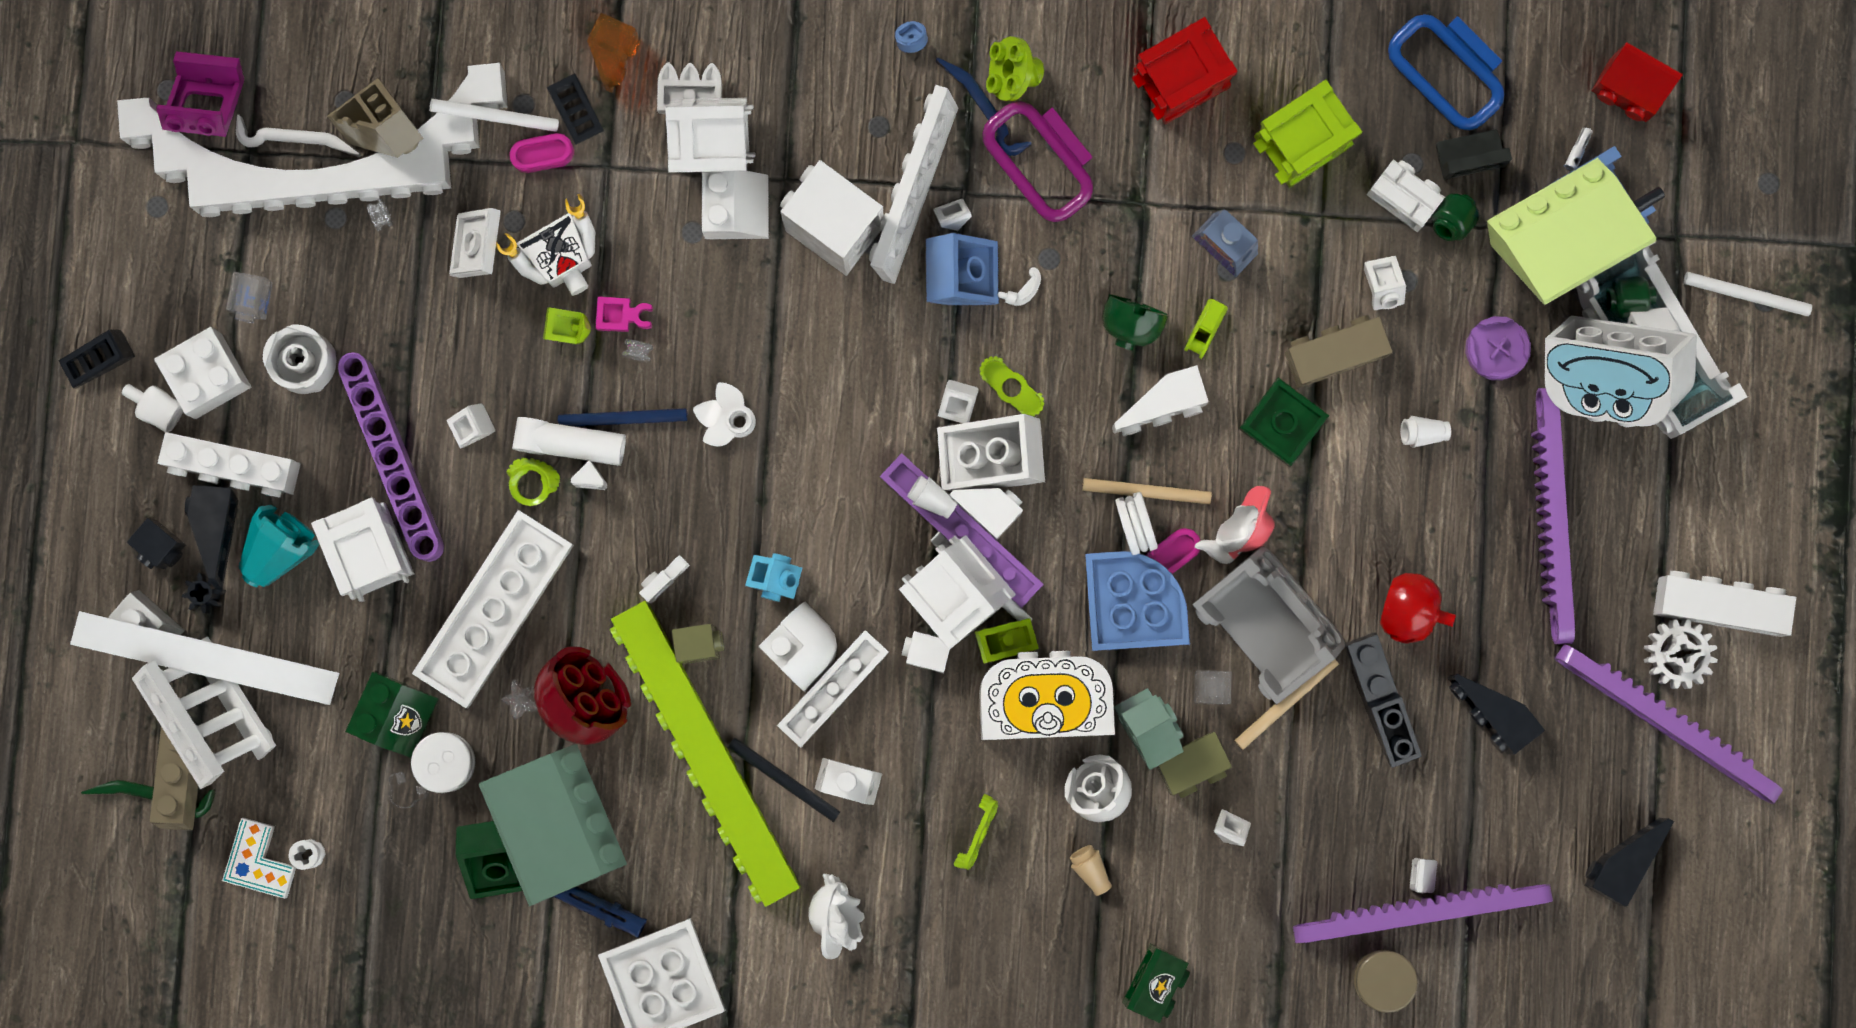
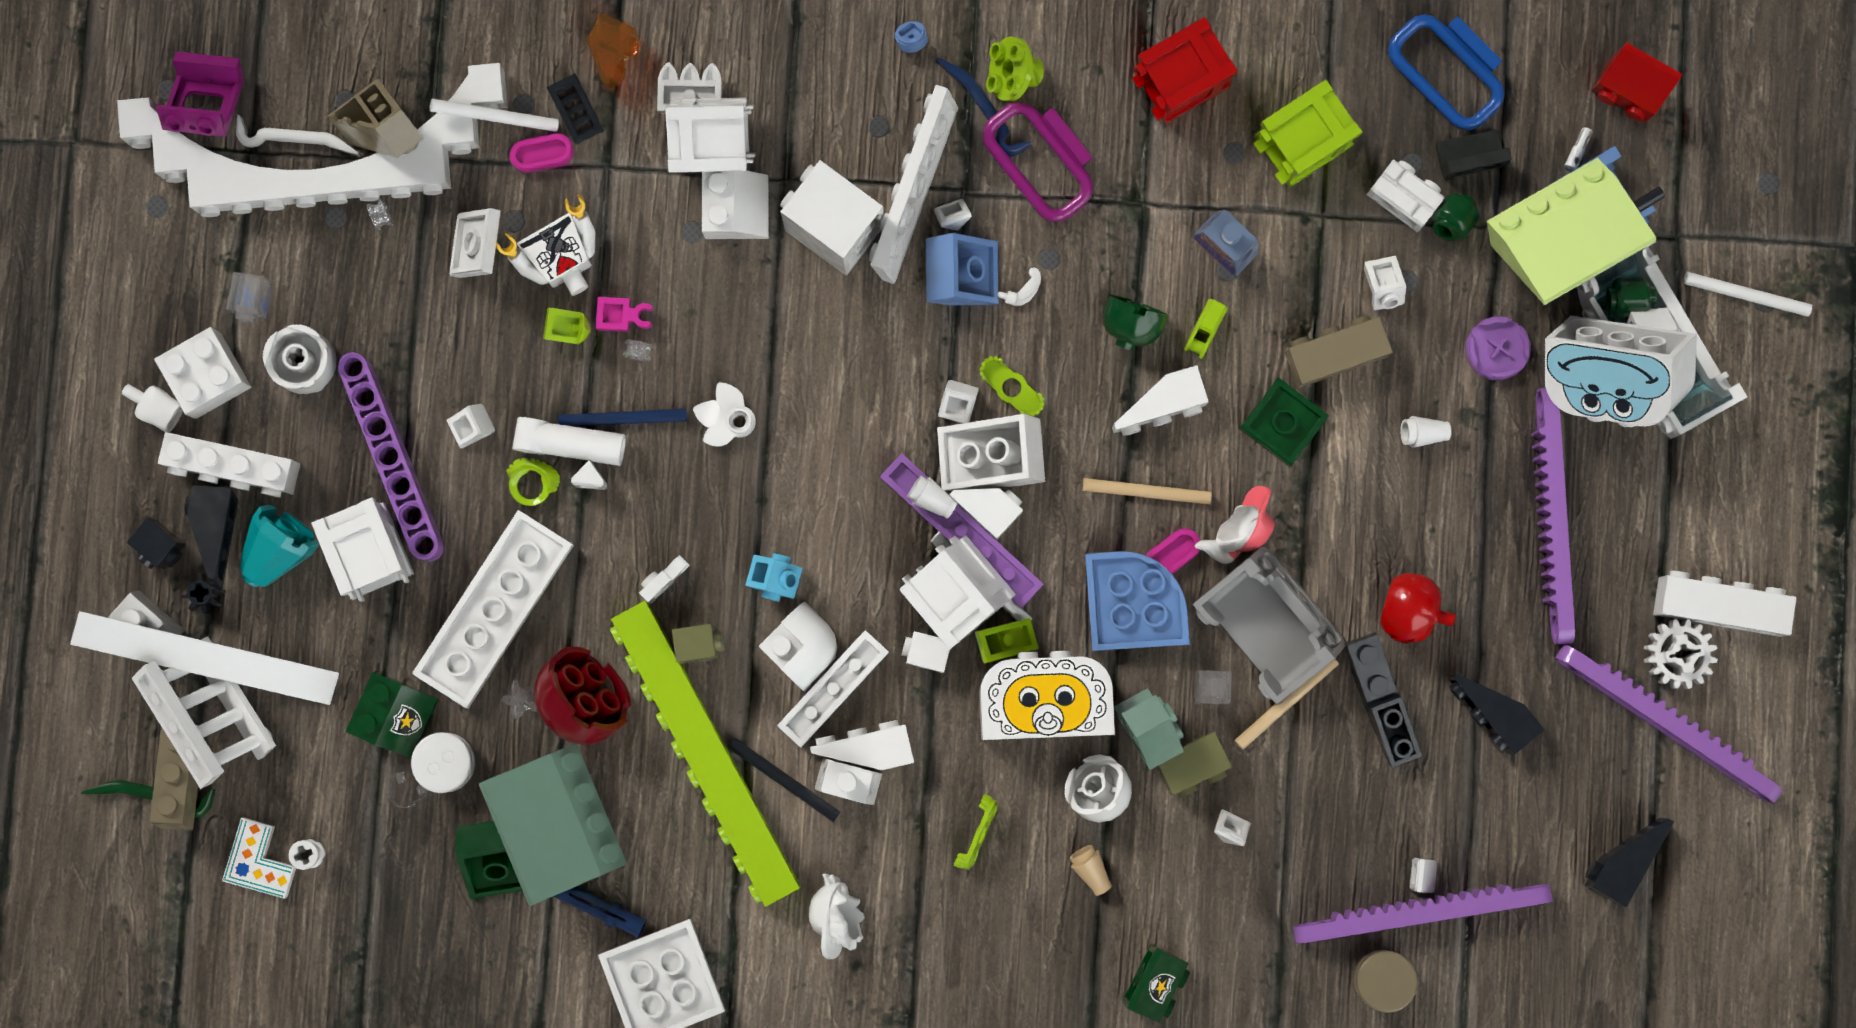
black slope [58,329,135,389] -> none
white head [1115,492,1158,555] -> none
none -> white slope [810,720,914,770]

